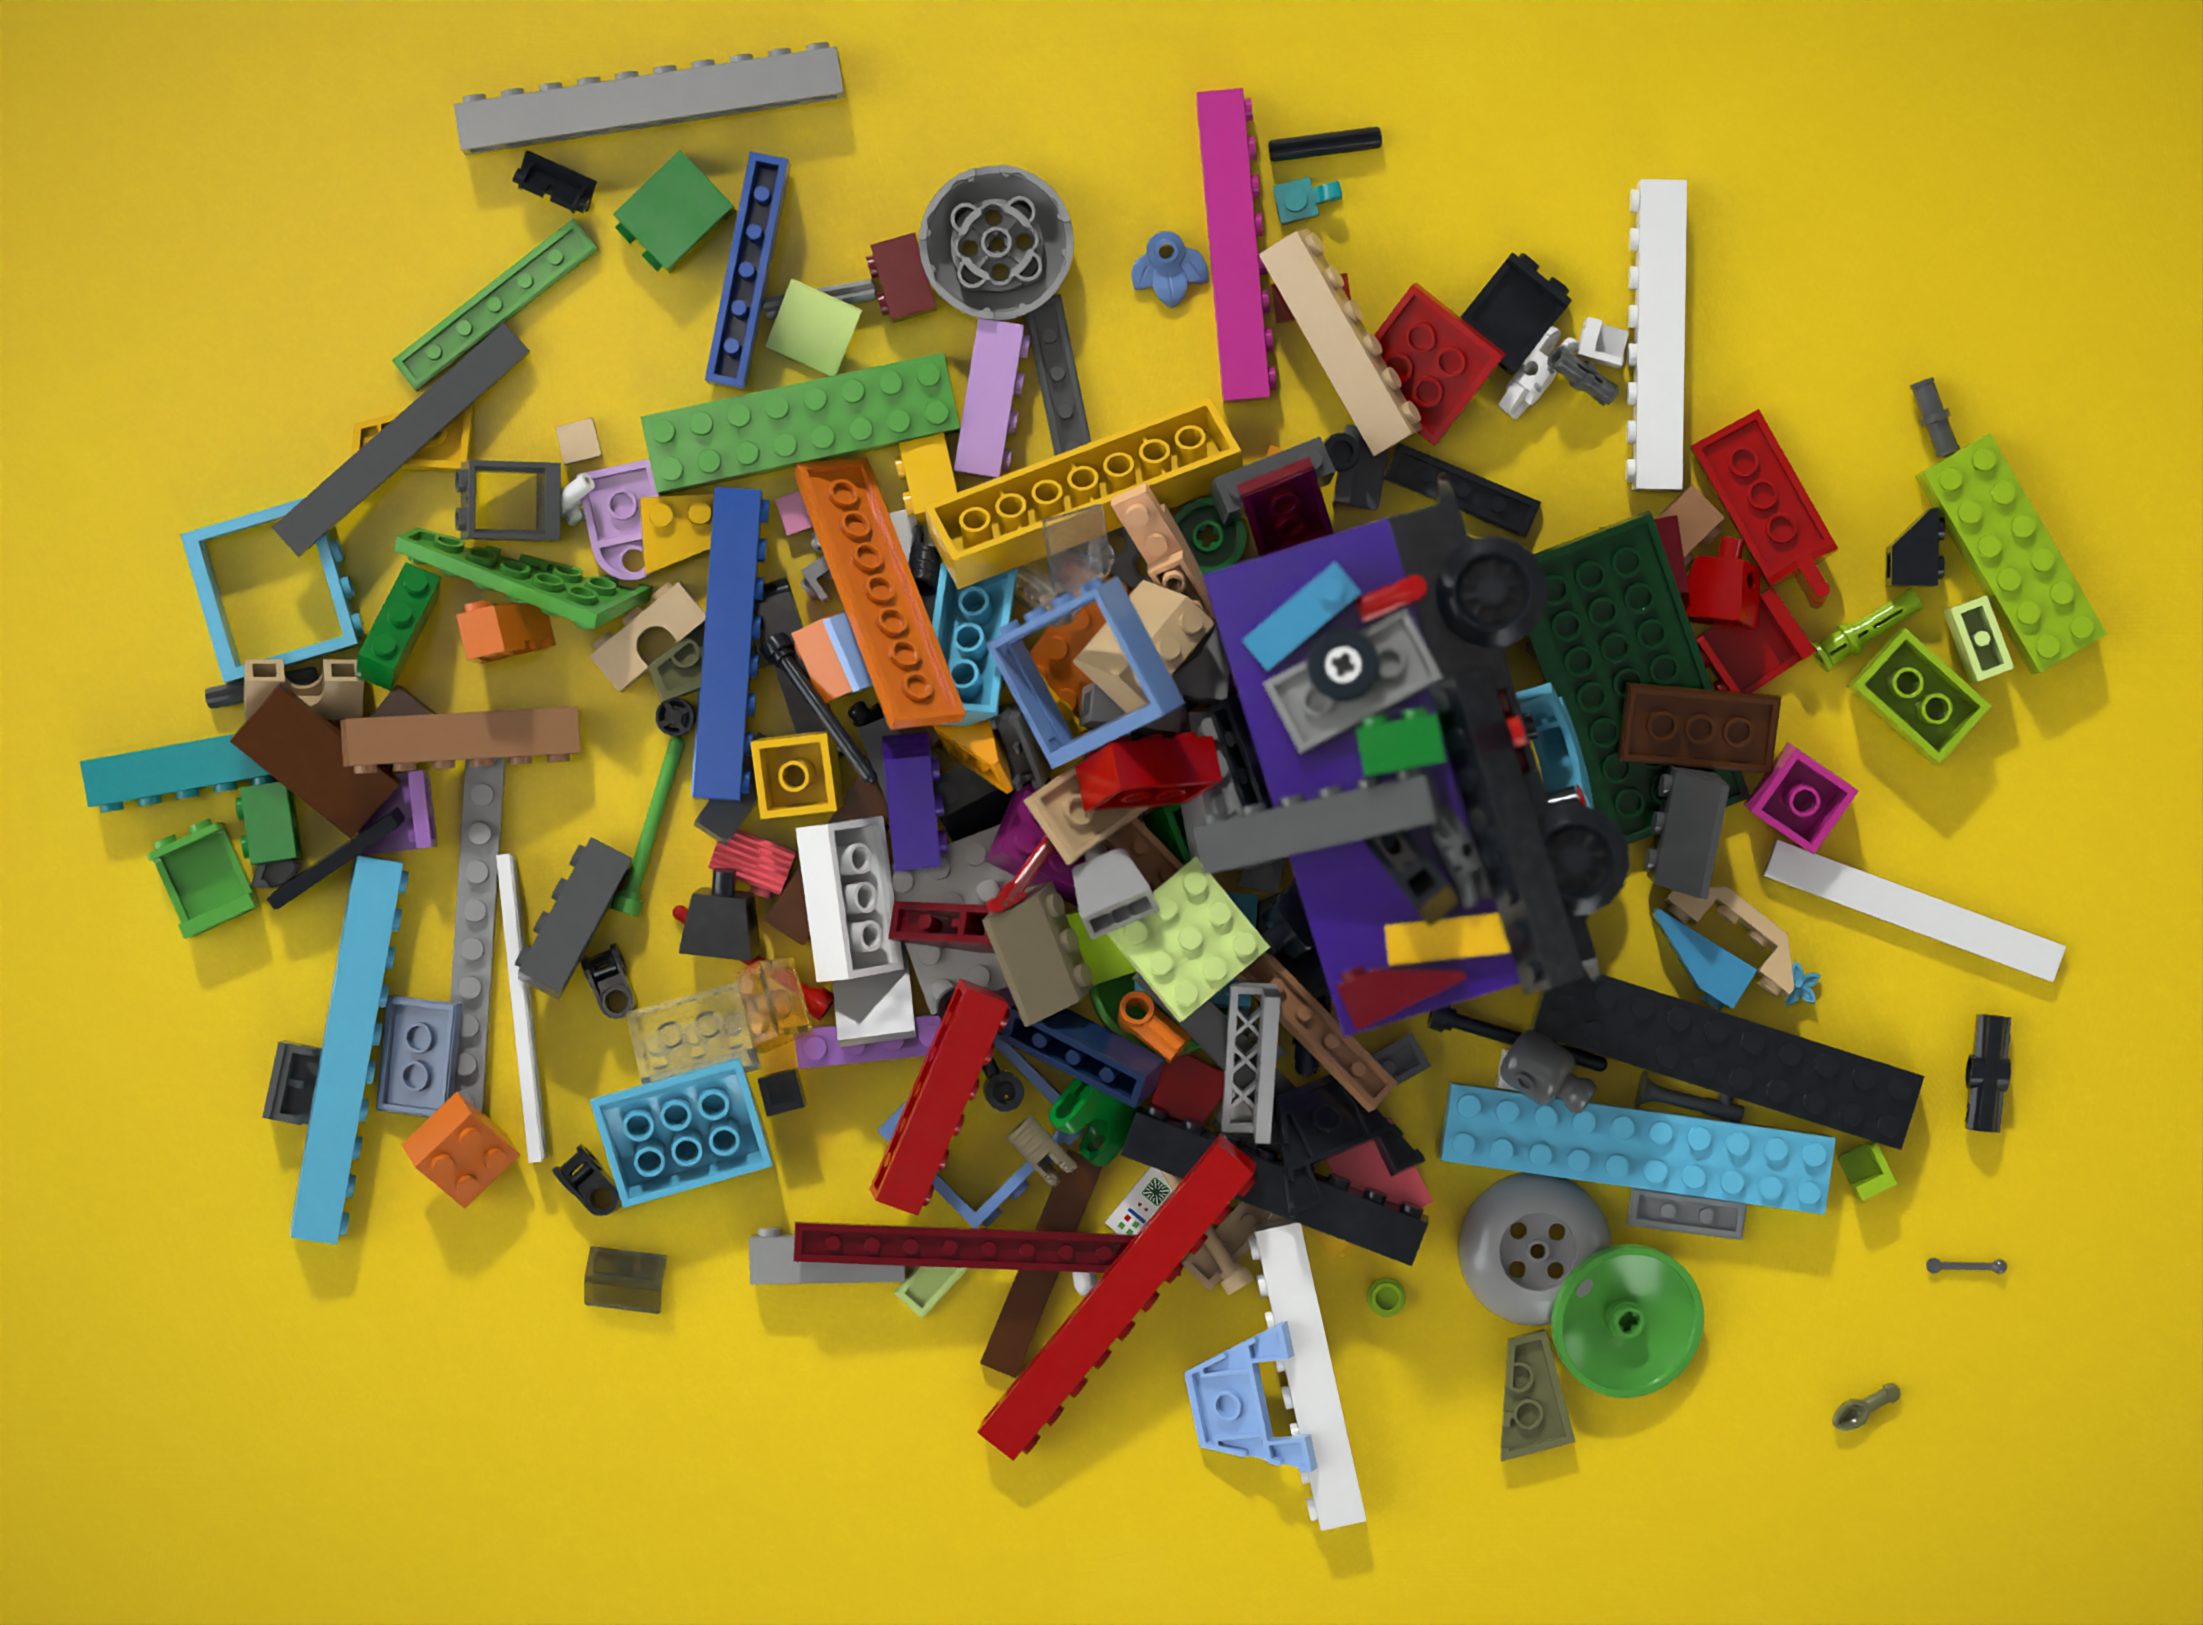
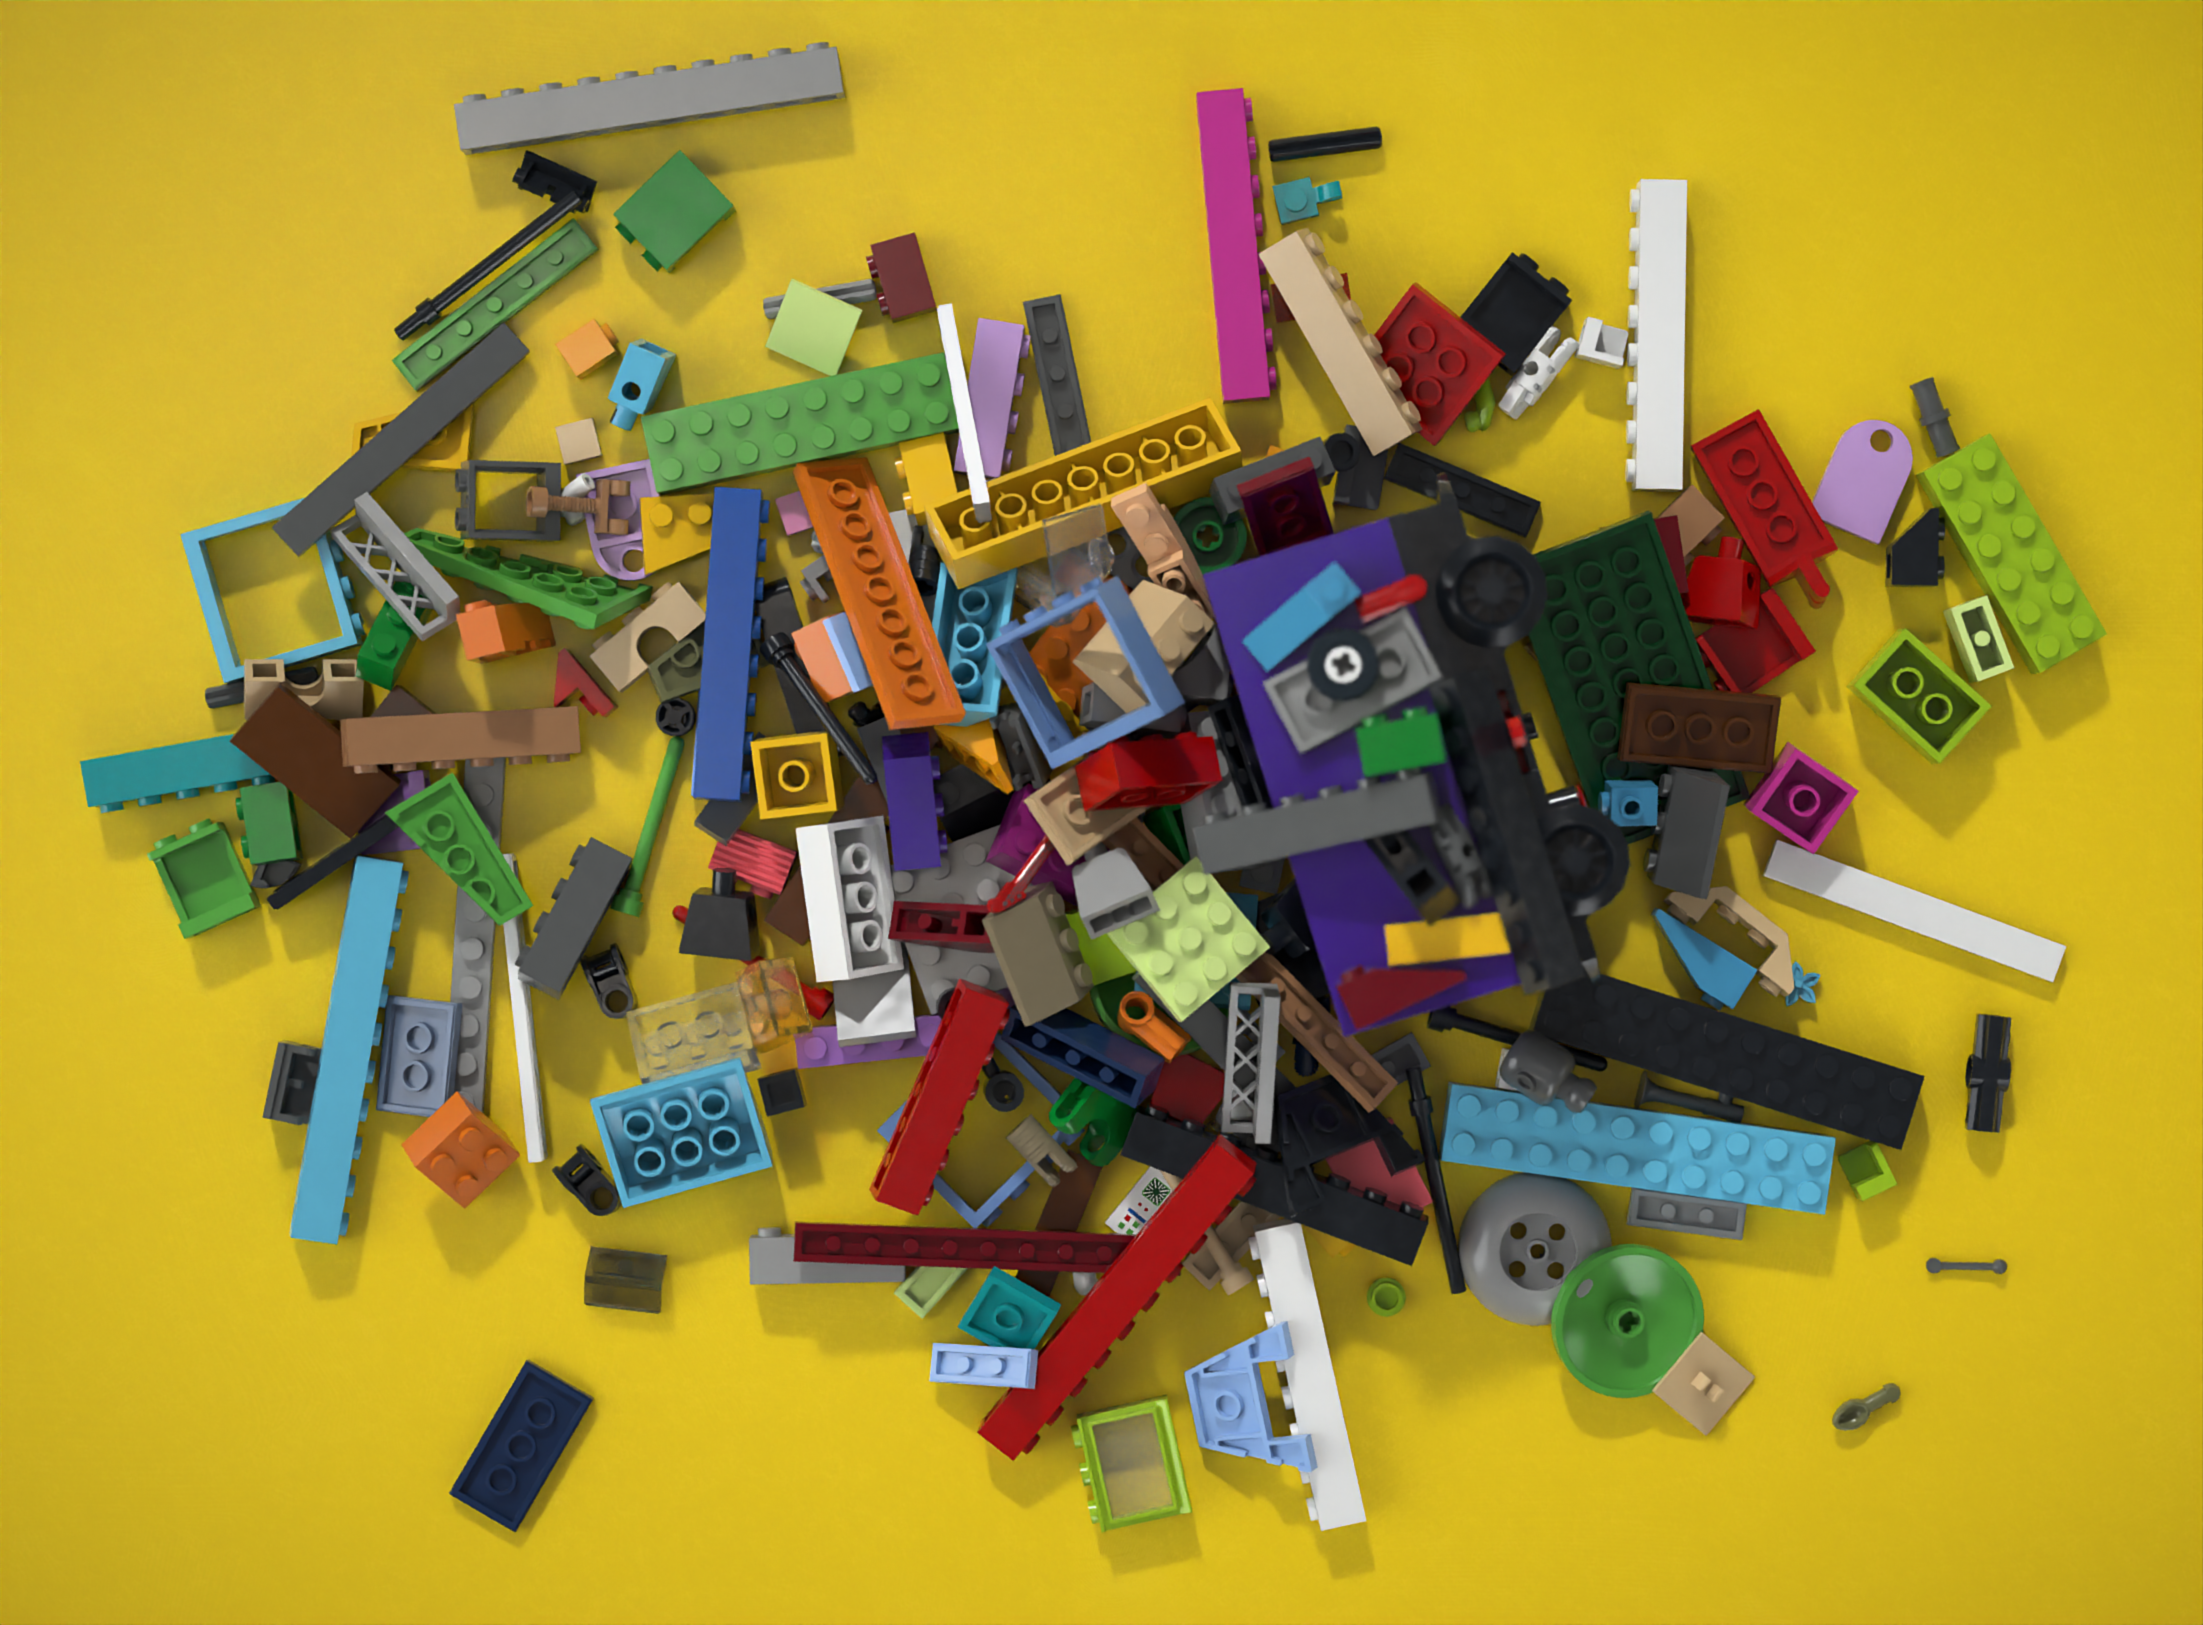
blue brick [705,152,791,391] -> none
light grey brick [919,165,1074,321] -> none
medium blue plate [1131,231,1209,308] -> none
olive wing [1500,1329,1575,1461] -> none
medium azure arch [1516,682,1594,809] -> none
dark grey pin [1547,346,1619,406] -> none
lime pin [1811,588,1924,672] -> none
none -> light grey fence [330,492,460,641]
none -> bright green wing [385,772,533,926]
none -> black bar [394,190,583,341]
none -> dark blue tile [449,1359,594,1532]
none -> medium nougat bar [526,479,631,535]
none -> red slope [554,648,618,717]
none -> light orange brick [555,319,619,380]
none -> medium azure torso [608,339,677,431]
none -> light blue tile [929,1343,1038,1389]
none -> tile [937,303,992,523]
none -> teal plate [958,1266,1061,1349]
none -> window [1071,1394,1192,1532]
none -> black bar [1406,1067,1466,1294]
none -> lime arm [1464,378,1495,432]
none -> dark azure brick [1598,780,1658,826]
none -> tan piece [1652,1332,1755,1435]
none -> lavender tile [1812,420,1913,545]

